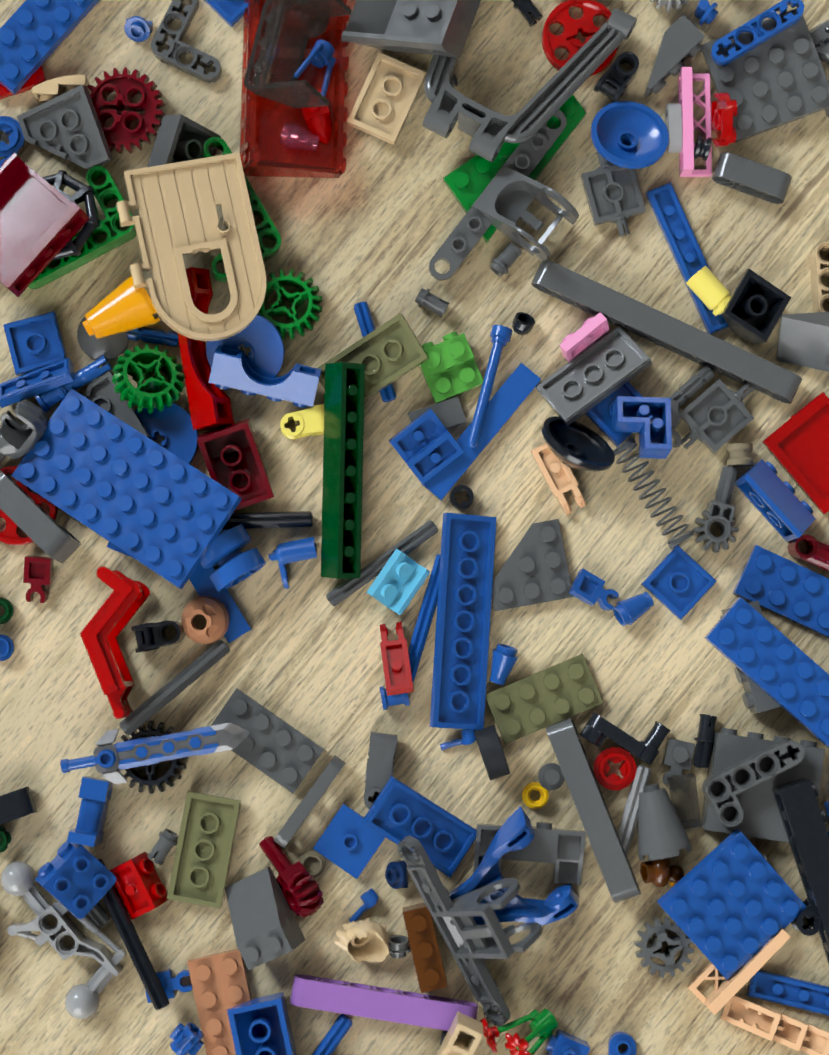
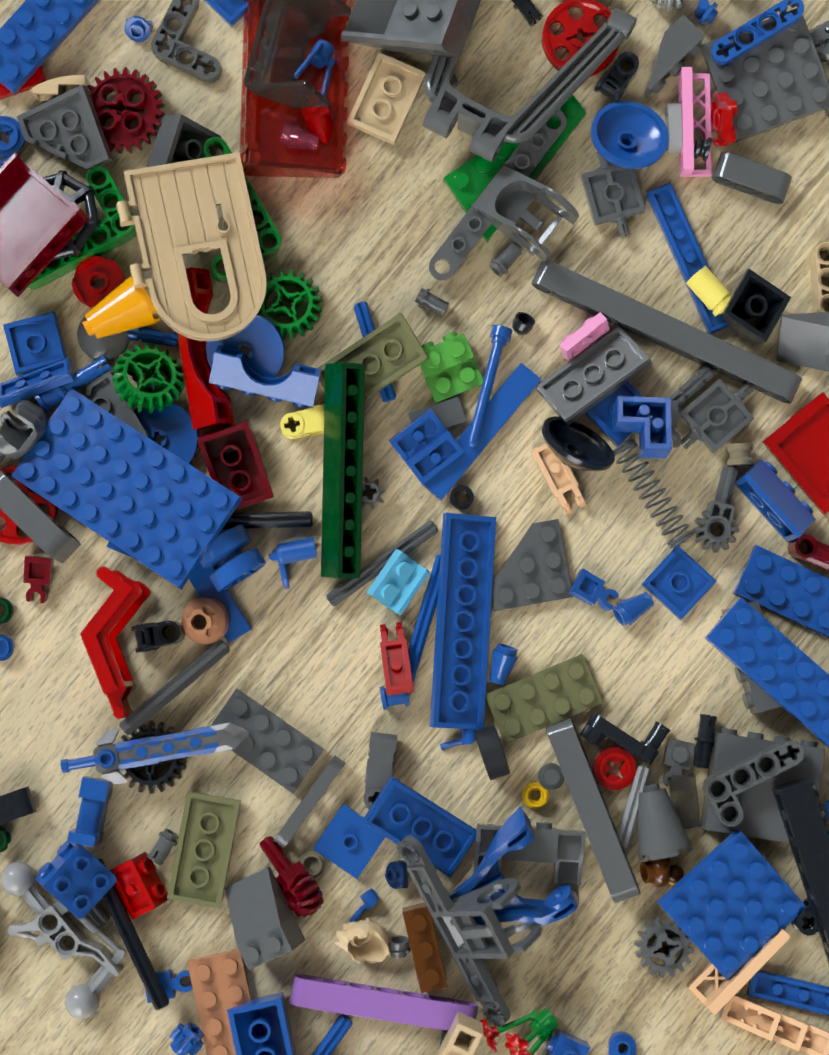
none -> red plate [72,256,125,309]
none -> dark grey gear [362,477,386,510]

